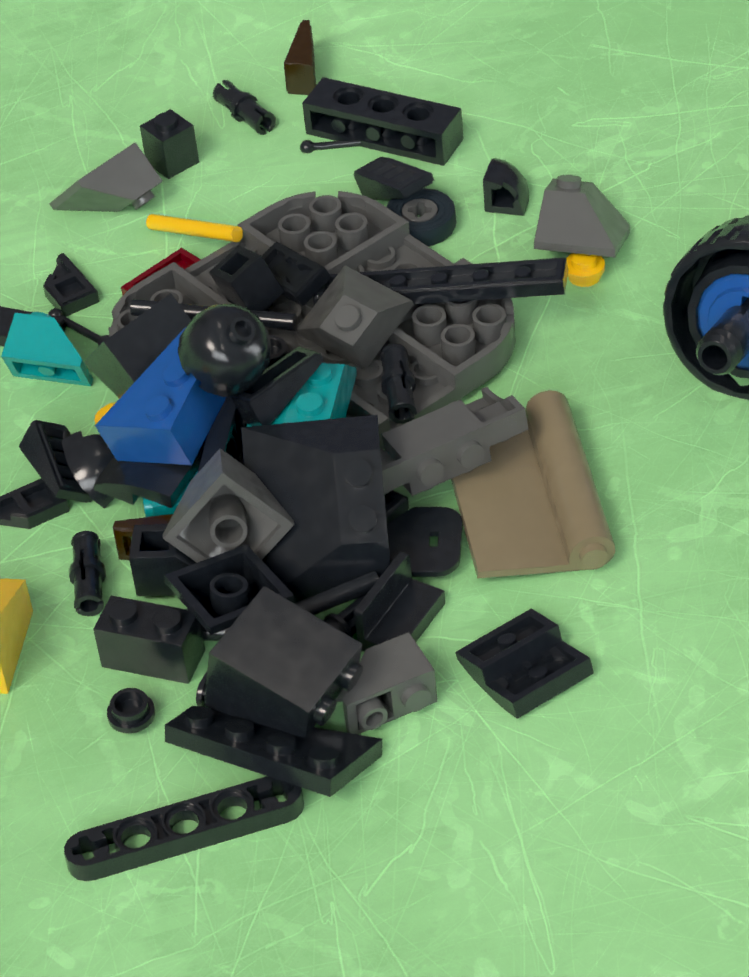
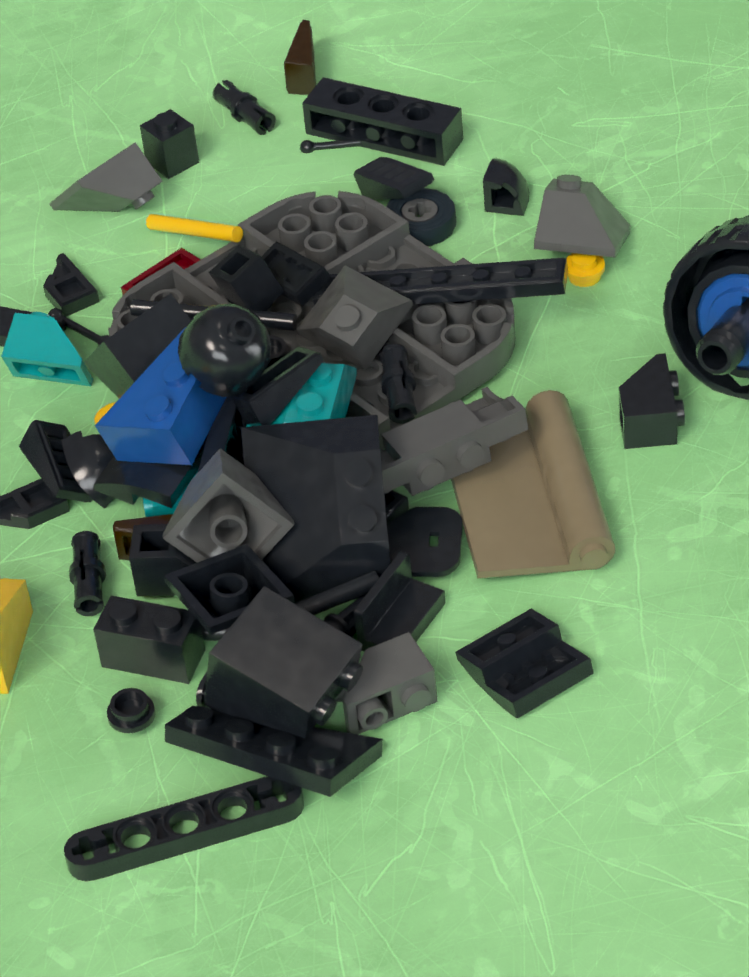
none -> black slope [619,353,685,449]

